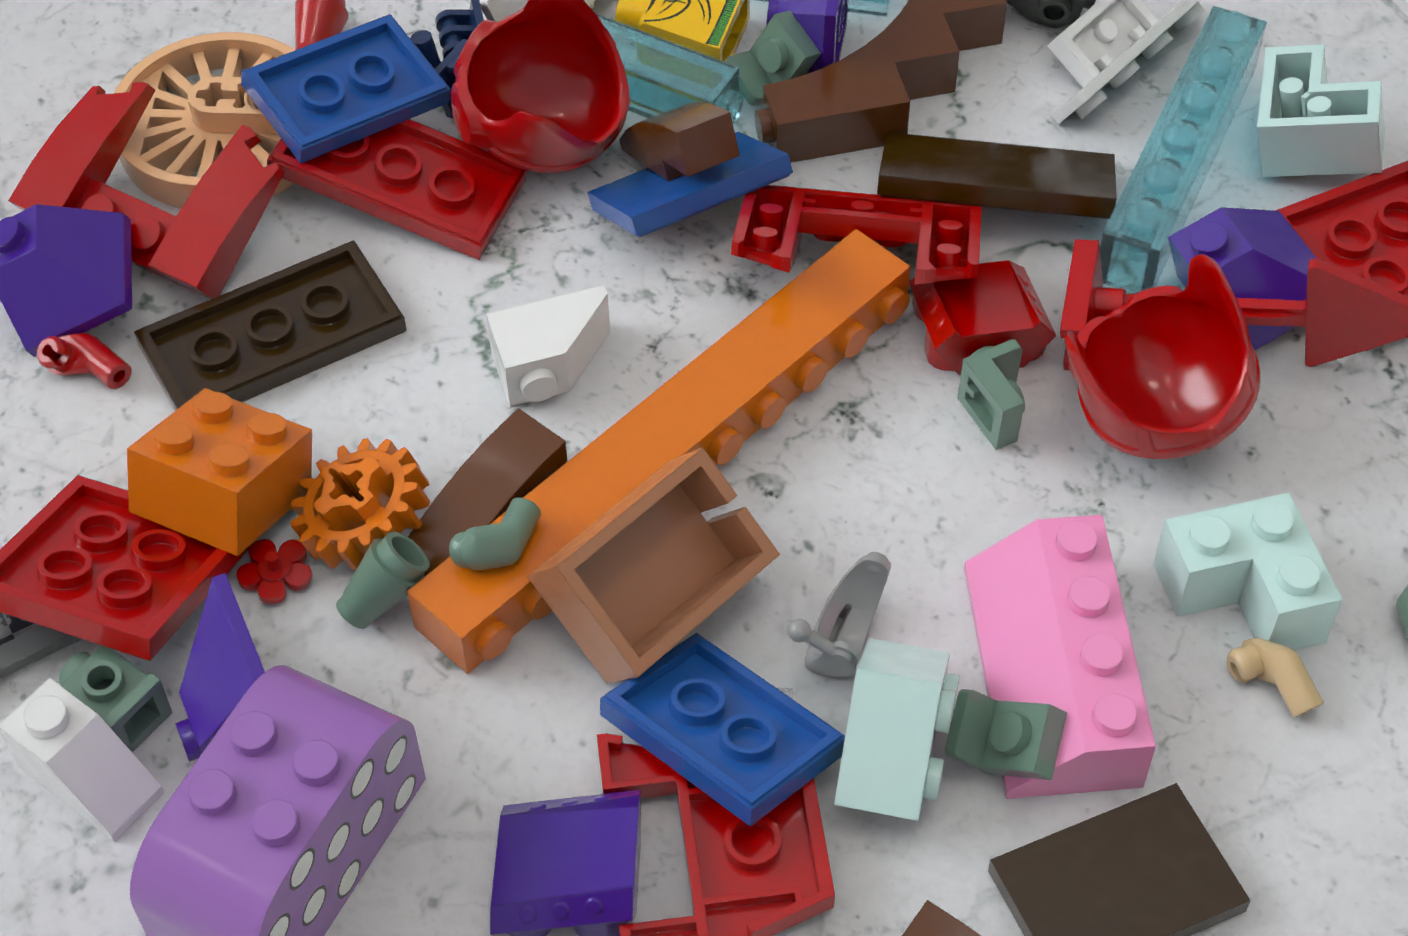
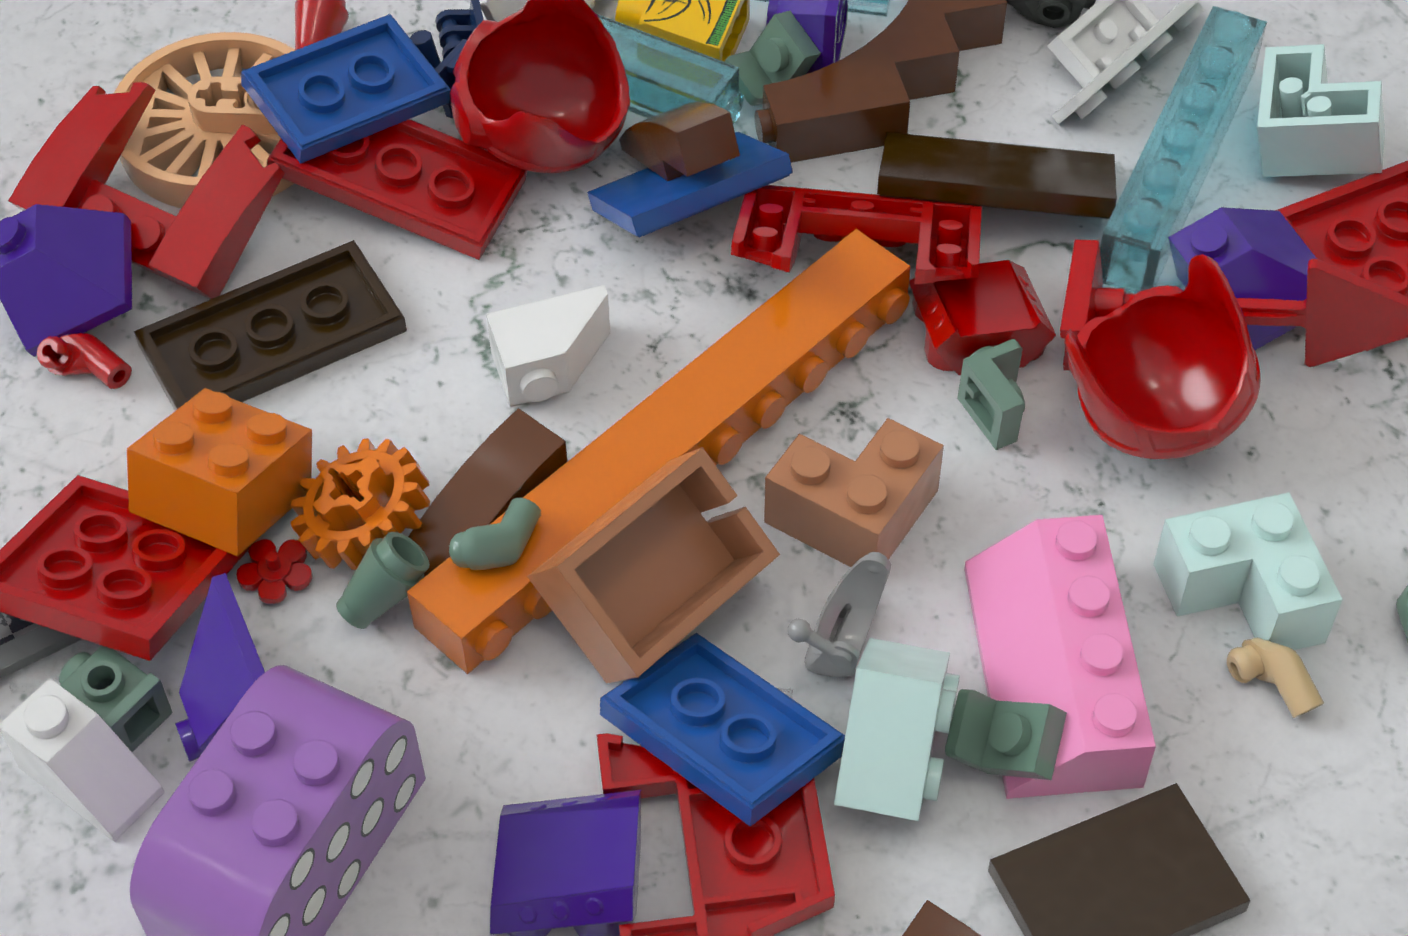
none -> nougat brick [764,418,944,567]

